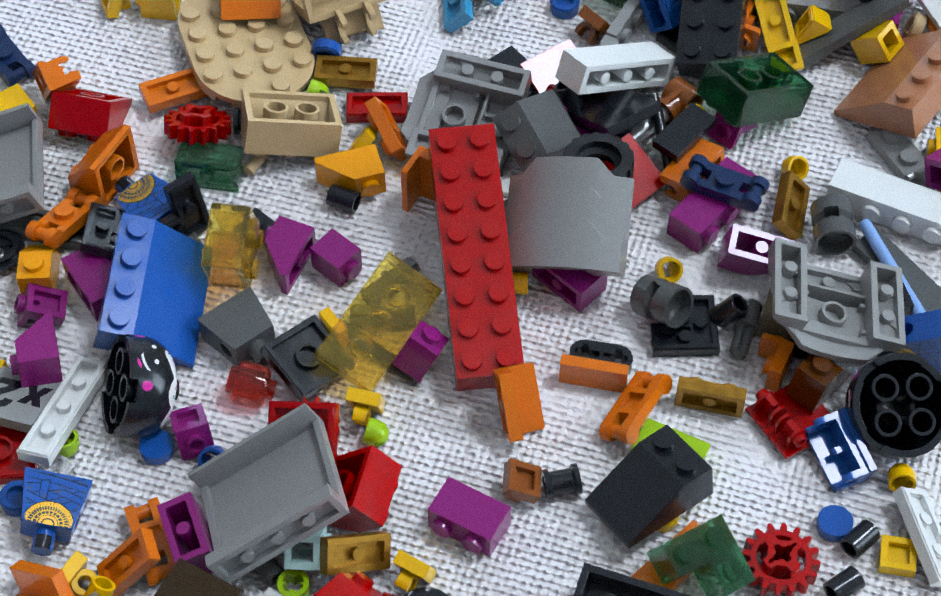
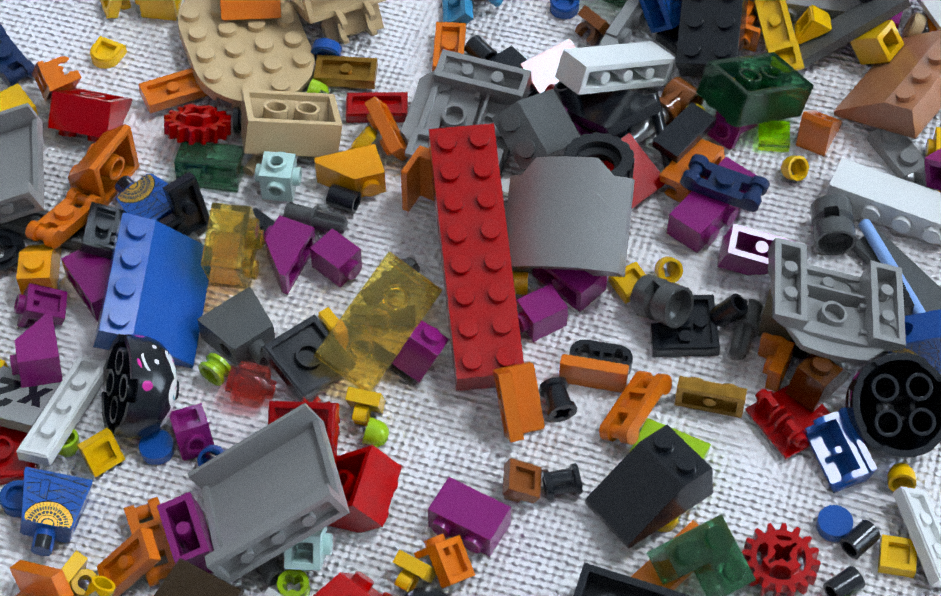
pearl gold plate [320,531,391,576] -> none
pearl gold plate [772,170,810,240] -> none
none -> yellow tile [77,428,126,477]
none -> yellow tile [90,36,127,69]
none -> lime bush [198,352,232,386]
none -> light aqua brick [255,151,302,202]
none -> dark grey axle [283,202,348,234]
none -> orange bracket [414,533,475,588]
none -> orange plate [432,22,466,71]
none -> black hinge [465,35,498,60]
none -> magenta brick [516,284,568,342]
none -> black bush [538,377,577,422]
none -> yellow tile [608,262,646,304]
none -> clear neon green tile [758,120,790,152]
none -> orange slope [796,110,843,157]

